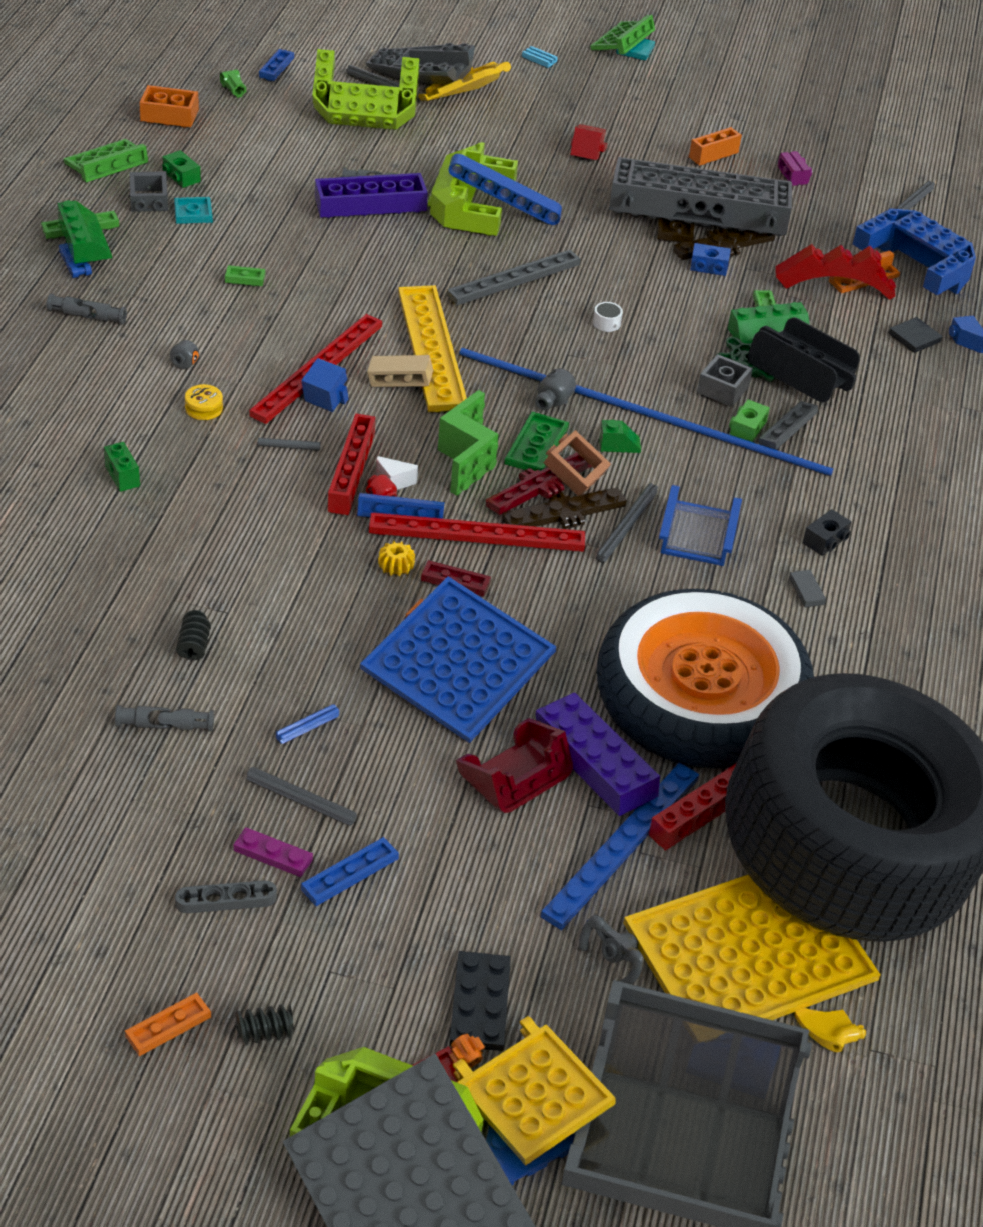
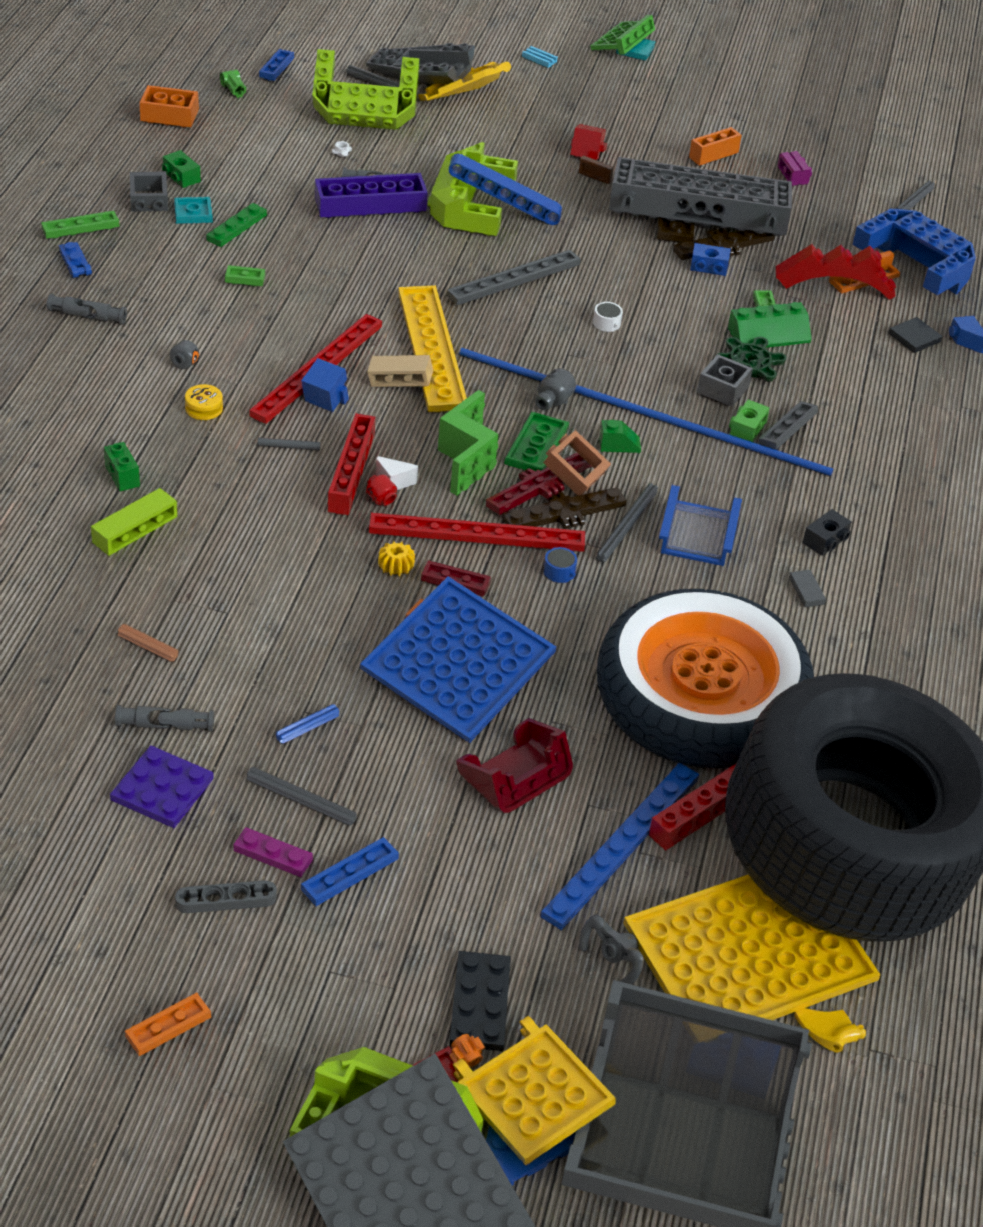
green slope [57,200,112,264] -> none
bright green fence [64,139,148,182] -> none
pearl dark grey piece [175,610,211,660] -> none
pearl dark grey piece [235,1004,294,1045] -> none
blue plate [357,493,445,519] -> none
dark purple brick [536,692,660,816] -> none
black piece [748,317,860,403] -> none
none -> lime brick [91,488,177,556]
none -> dark purple plate [110,745,214,828]
none -> nougat axle [118,624,178,662]
none -> green plate [206,203,267,247]
none -> white plate [332,141,352,157]
none -> piece [543,547,578,583]
none -> reddish brown tile [579,156,614,184]

